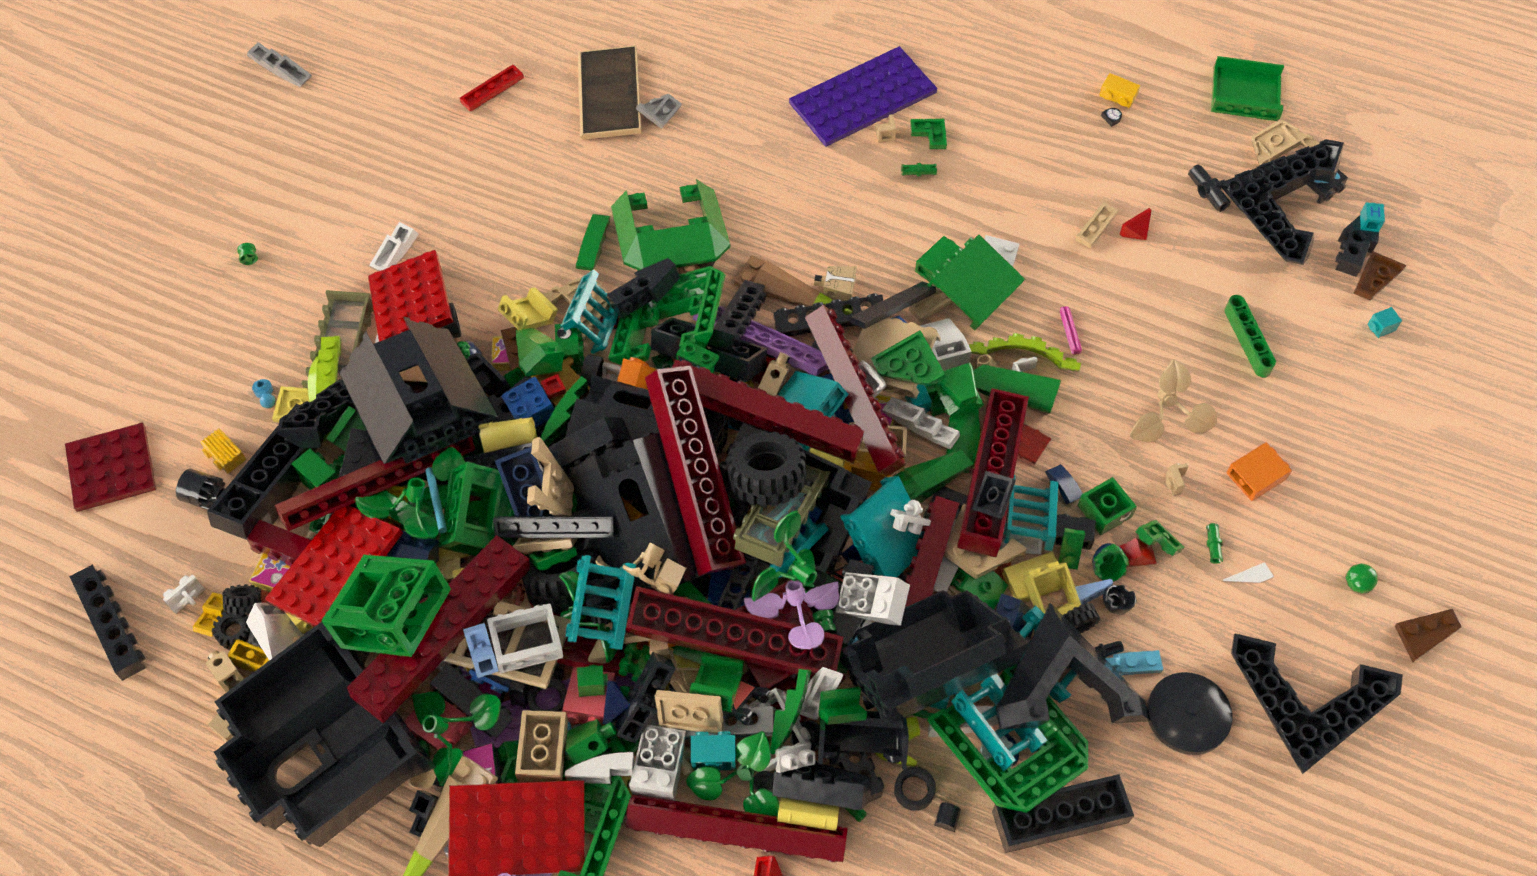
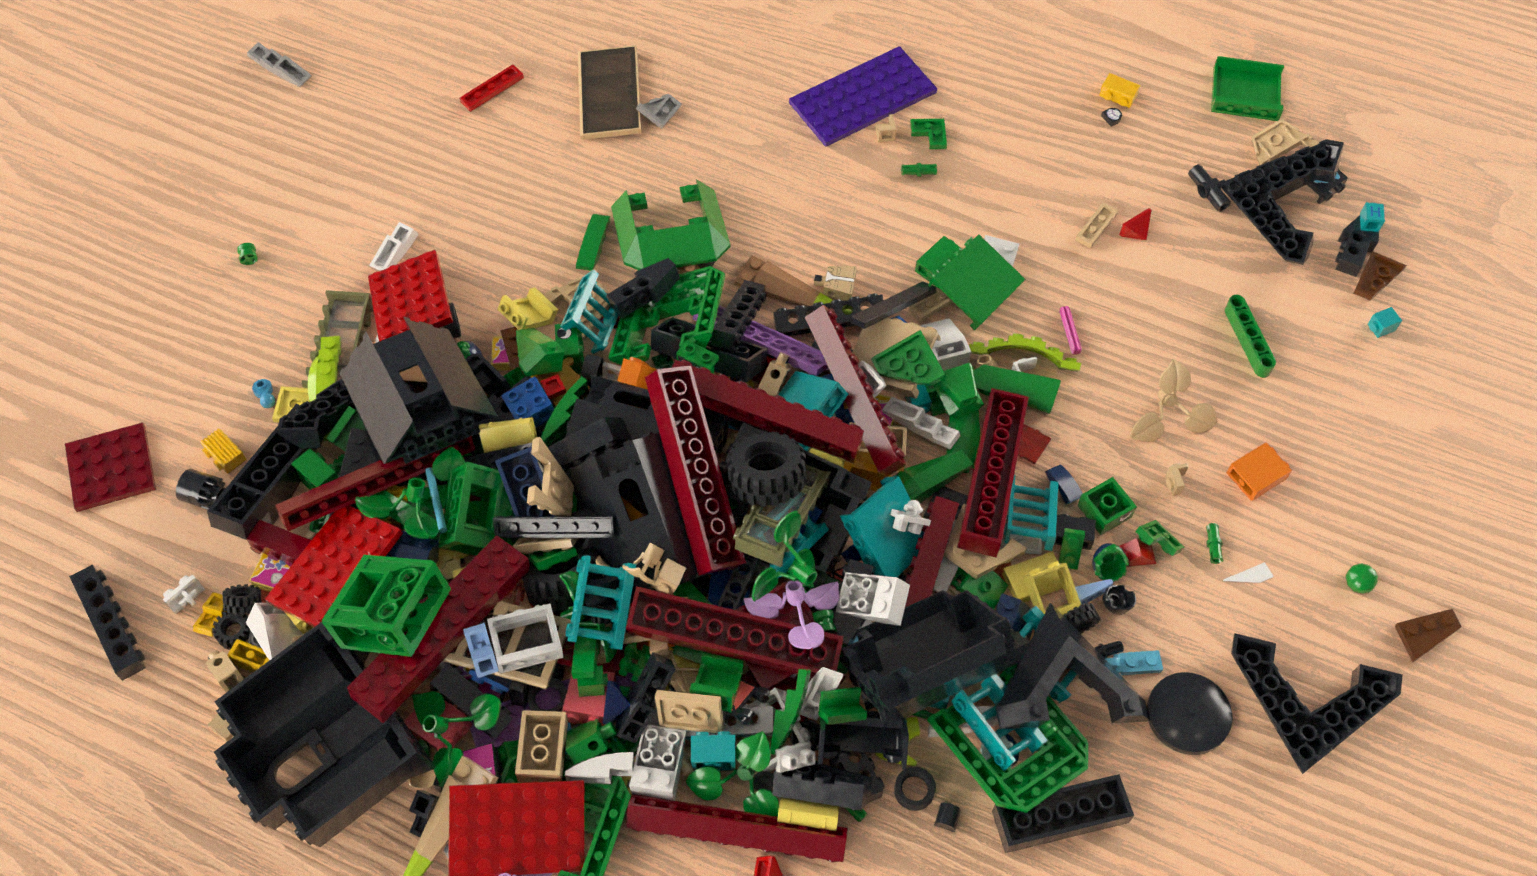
black slope [972,471,1016,520] -> none
none -> green slope [571,620,601,679]

